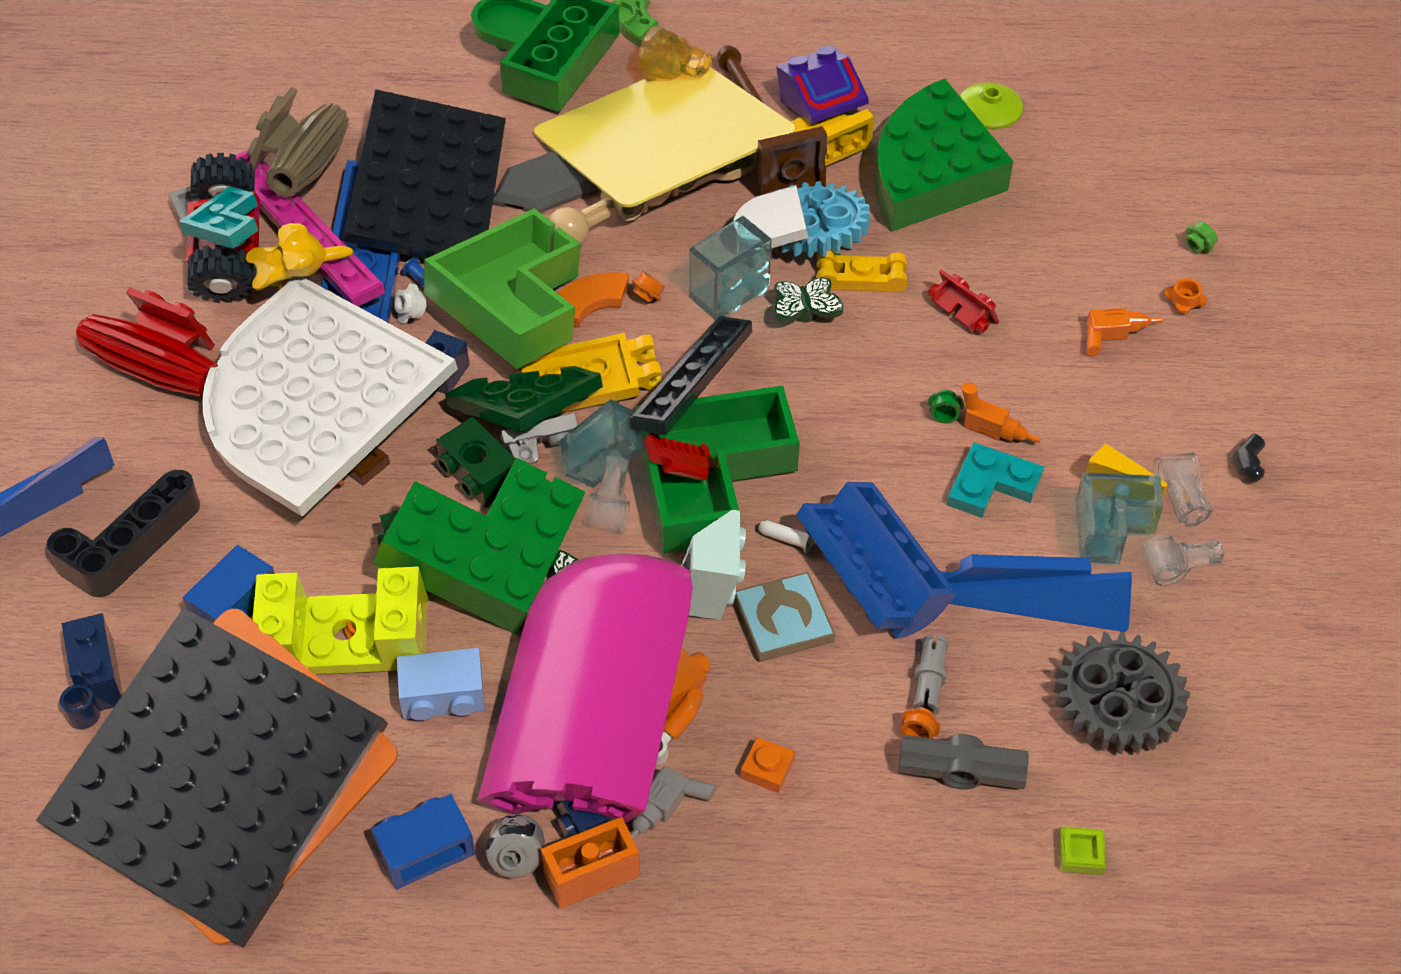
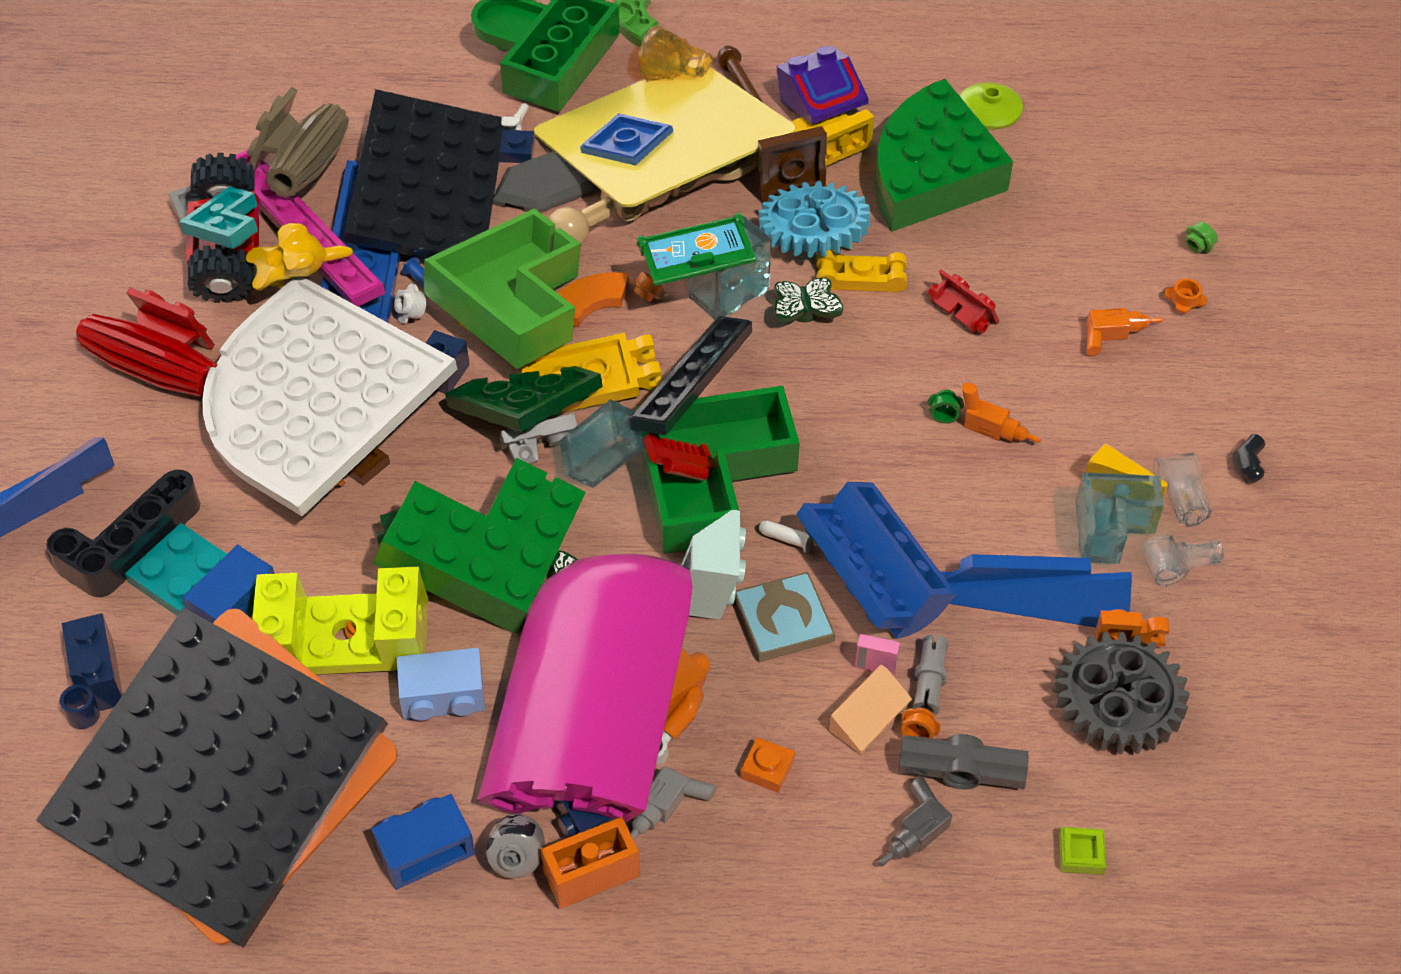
dark green brick [436,417,516,508] -> none
clear pin [583,455,630,535] -> none
white tile [733,186,809,249] -> none
teal plate [947,442,1045,518] -> none
none -> teal plate [125,523,227,616]
none -> dark blue plate [499,130,535,163]
none -> white hand [501,103,529,130]
none -> blue tile [580,113,673,165]
none -> door [636,213,756,286]
none -> light nougat slope [829,664,912,755]
none -> bright pink tile [855,634,900,676]
none -> flat silver piece [878,776,952,867]
none -> orange plate [1095,609,1170,647]

